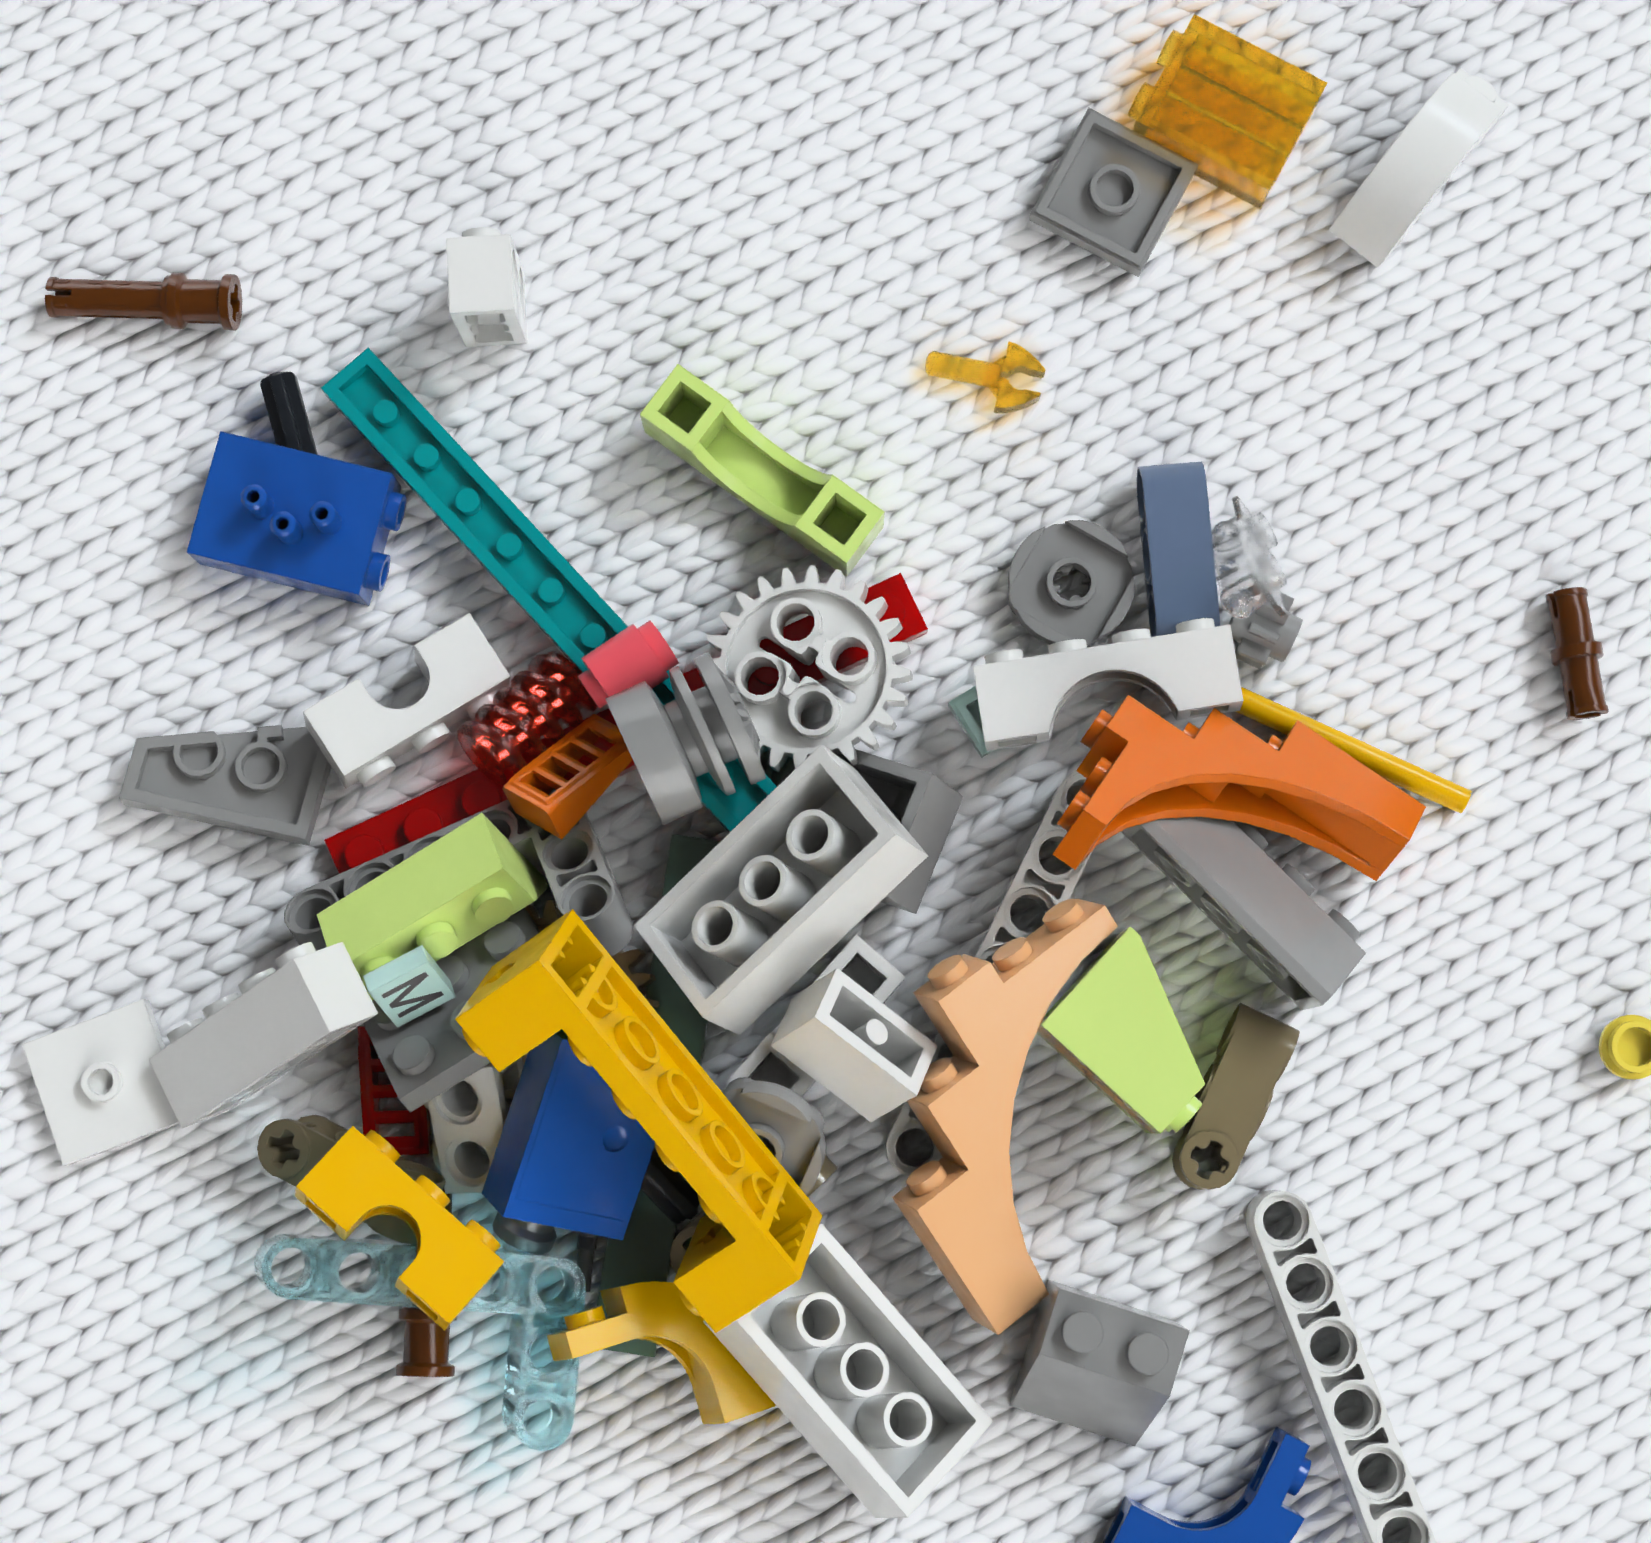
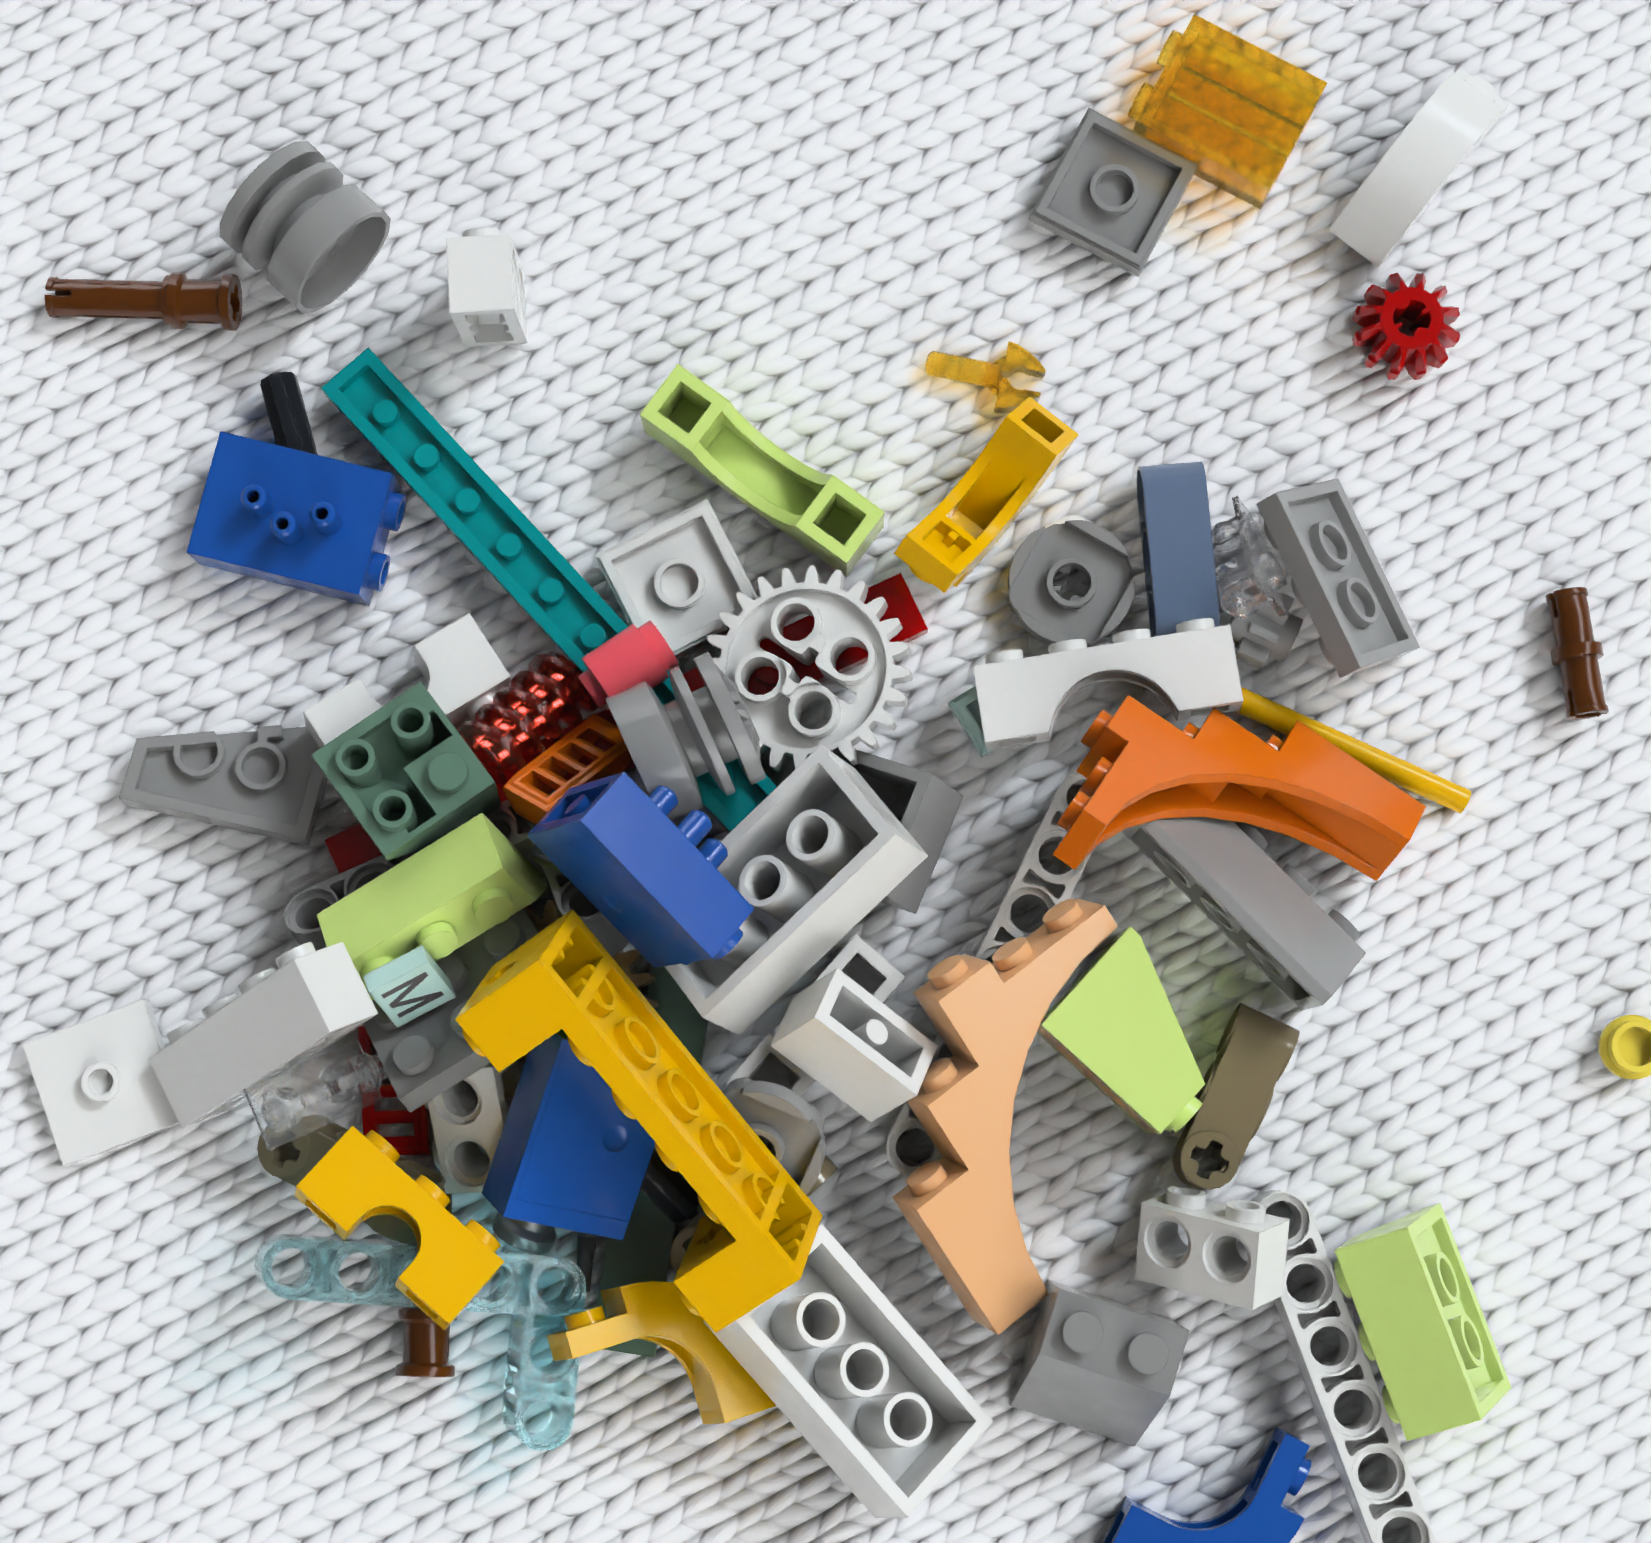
none -> light grey wheel [219,141,391,313]
none -> clear hinge [243,1039,388,1151]
none -> sand green slope [311,681,501,860]
none -> blue piece [527,772,754,968]
none -> white plate [594,499,758,658]
none -> yellow arch [894,396,1079,593]
none -> white brick [1134,1186,1290,1311]
none -> light grey plate [1256,478,1420,678]
none -> yellowish green slope [1334,1203,1512,1441]
none -> red gear [1352,272,1460,380]

